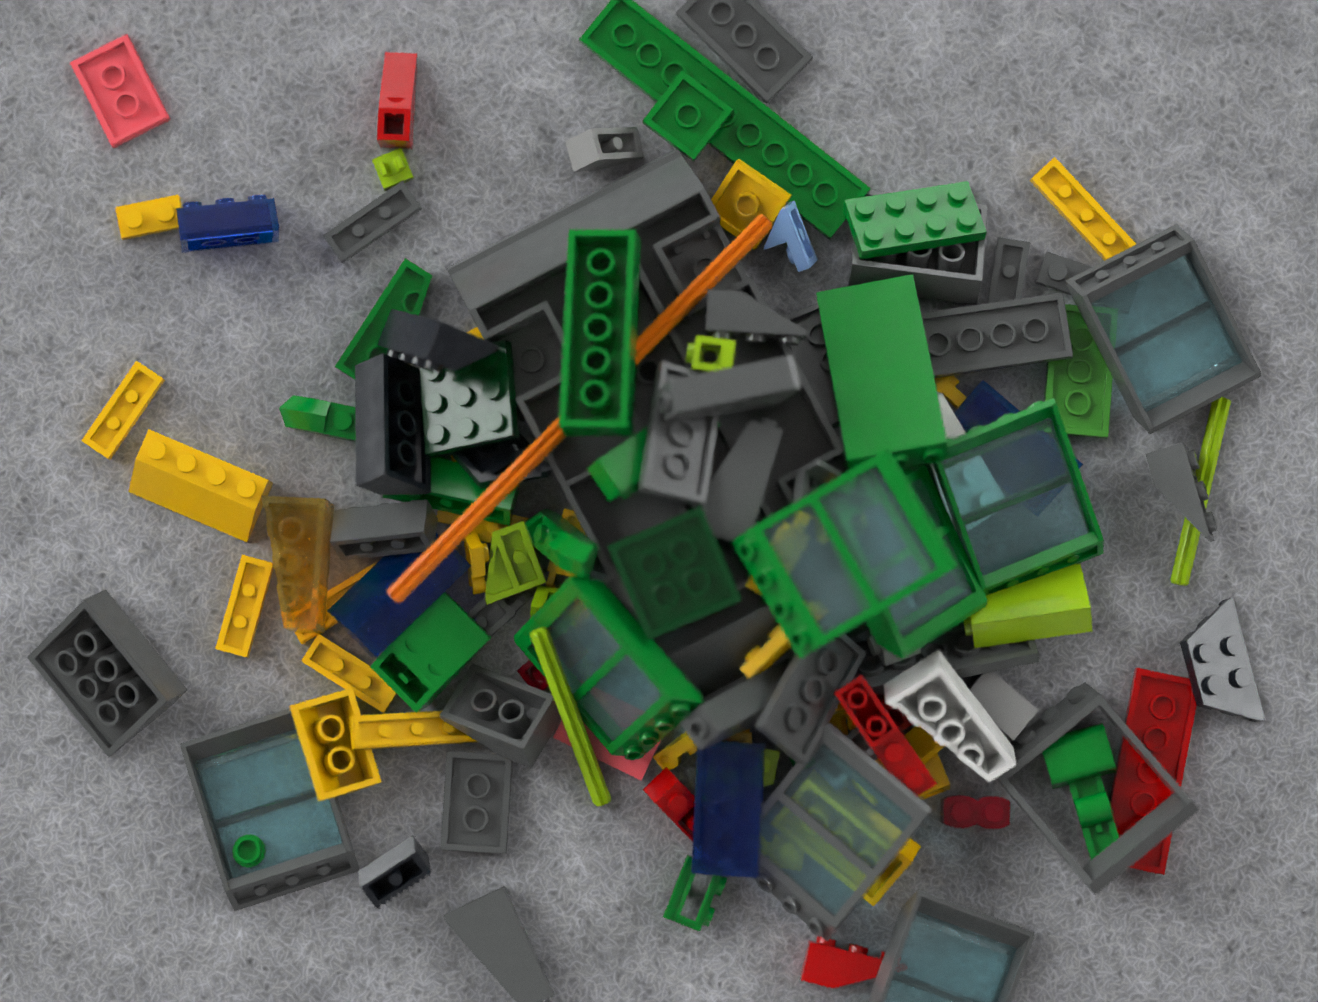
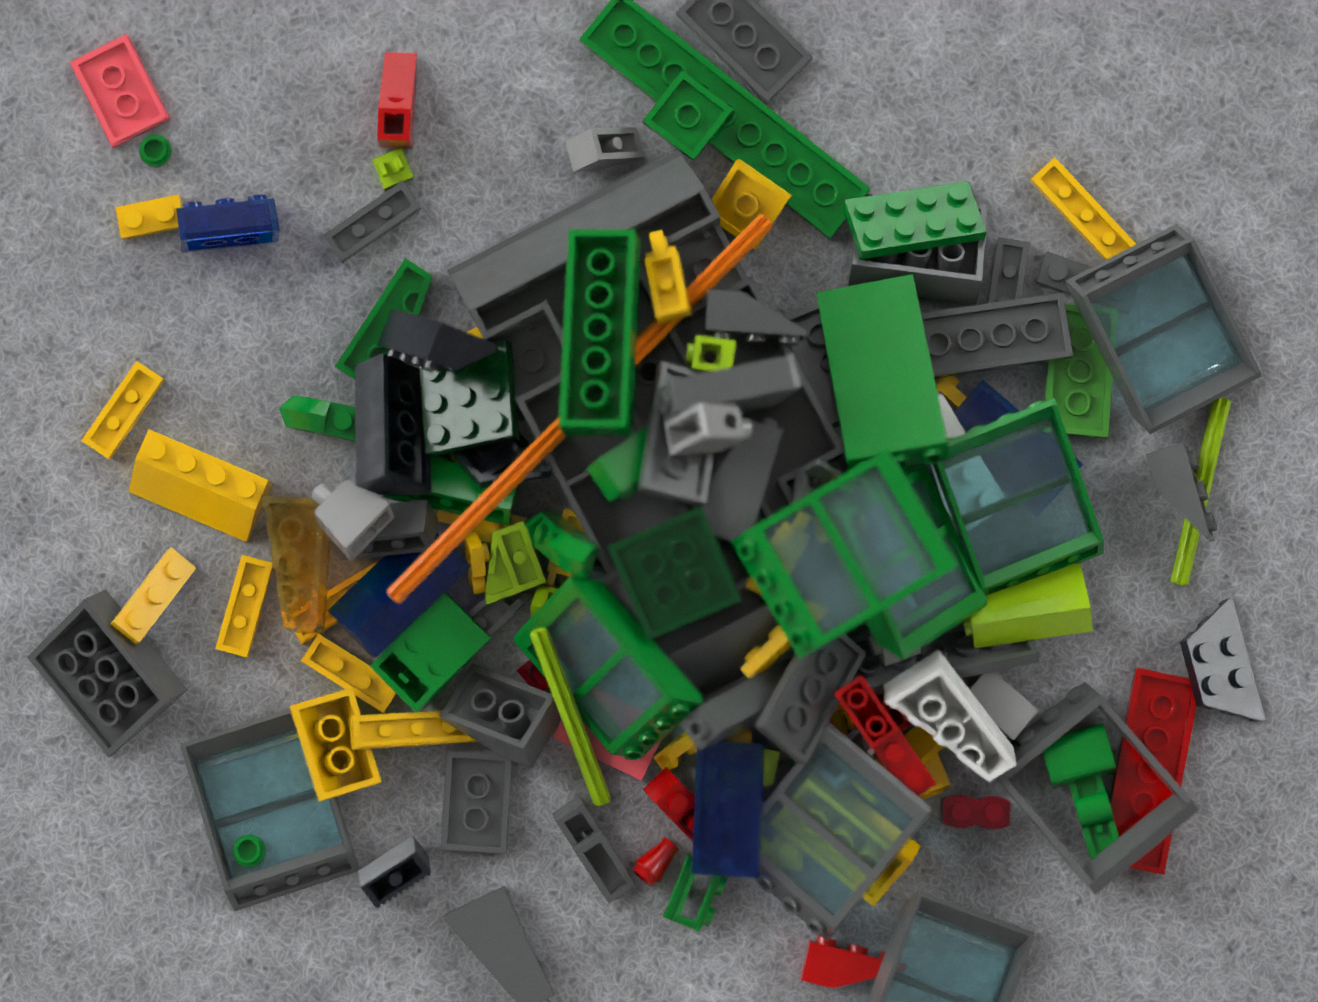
light blue slope [764,201,818,272] -> none
none -> yellow plate [111,547,196,645]
none -> green plate [139,135,172,167]
none -> light grey torso [311,480,395,562]
none -> dark grey slope [552,796,636,903]
none -> red cone [632,837,679,887]
none -> yellow hinge [644,230,691,323]
none -> light grey torso [664,404,752,456]

